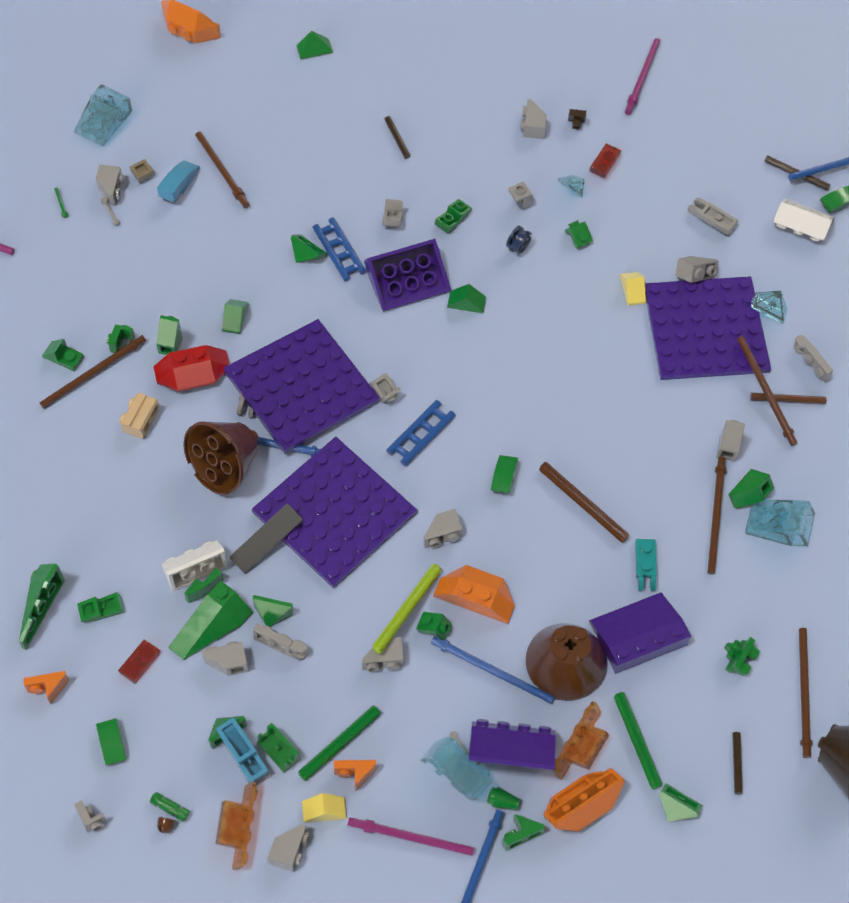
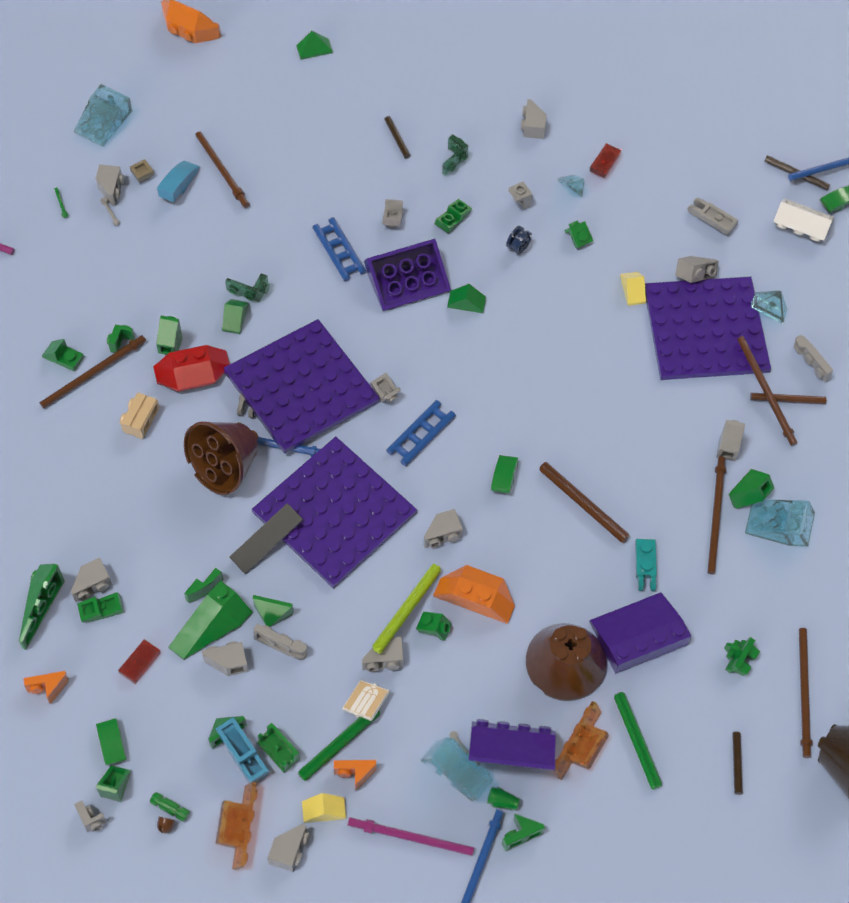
white slope [162,540,228,591] -> none
green slope [291,234,328,263] -> none
blue bar [431,636,555,704] -> none
orange wedge [543,768,625,831] -> none
dark brown tile [568,109,587,129] -> none
magenta bar [625,38,660,115] -> none
slope [659,783,703,822] -> none
none -> light grey slope [71,557,112,602]
none -> green slope [96,765,131,802]
none -> clear green bracket [225,273,270,302]
none -> piece [342,680,390,721]
none -> clear green bracket [442,134,468,176]

